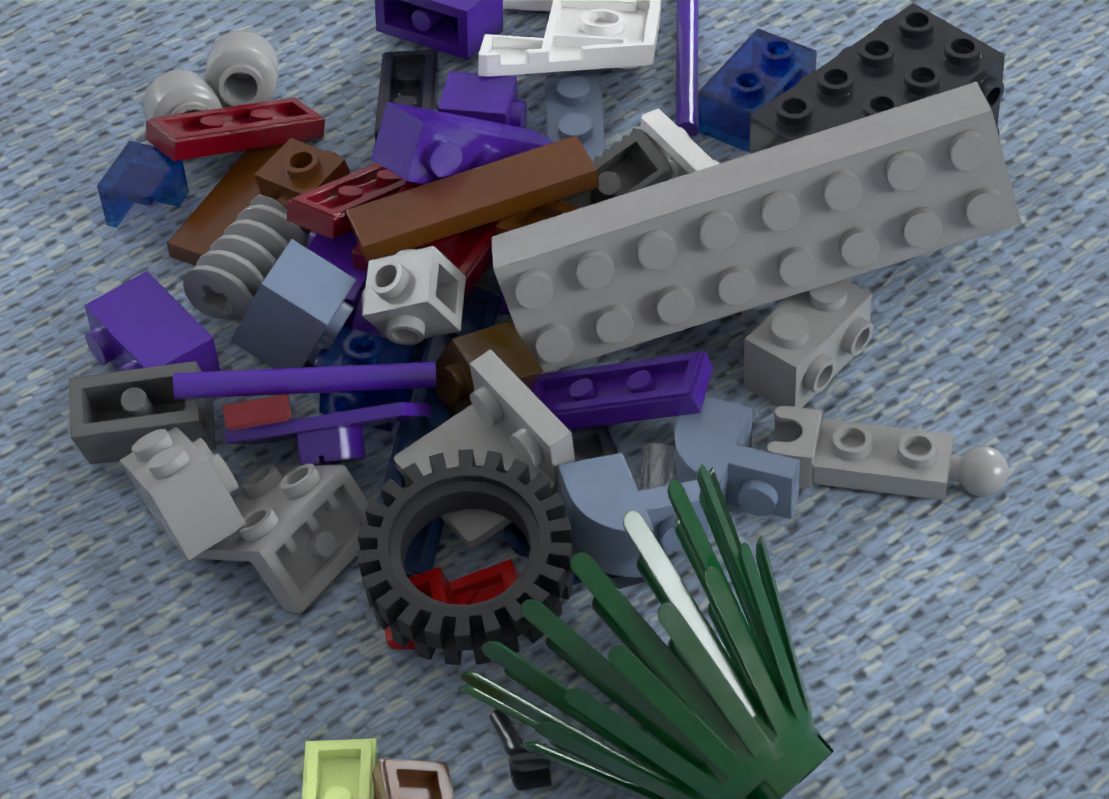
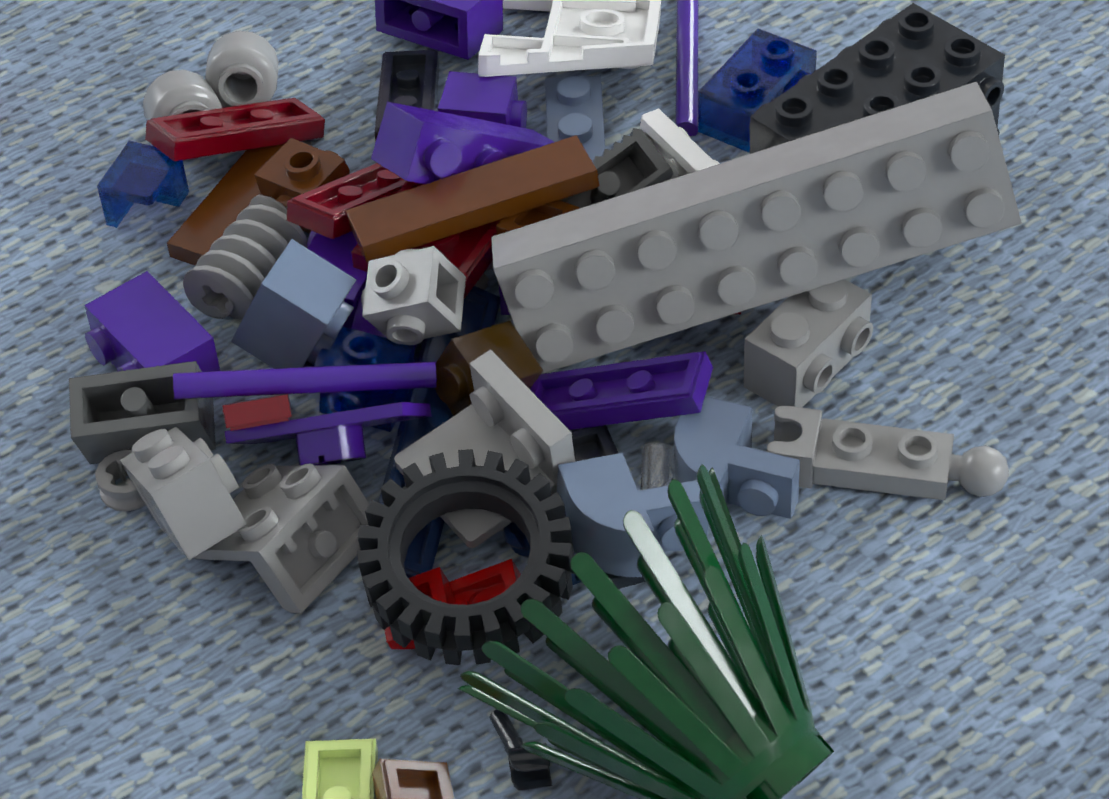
none -> light grey bush [95,450,145,511]

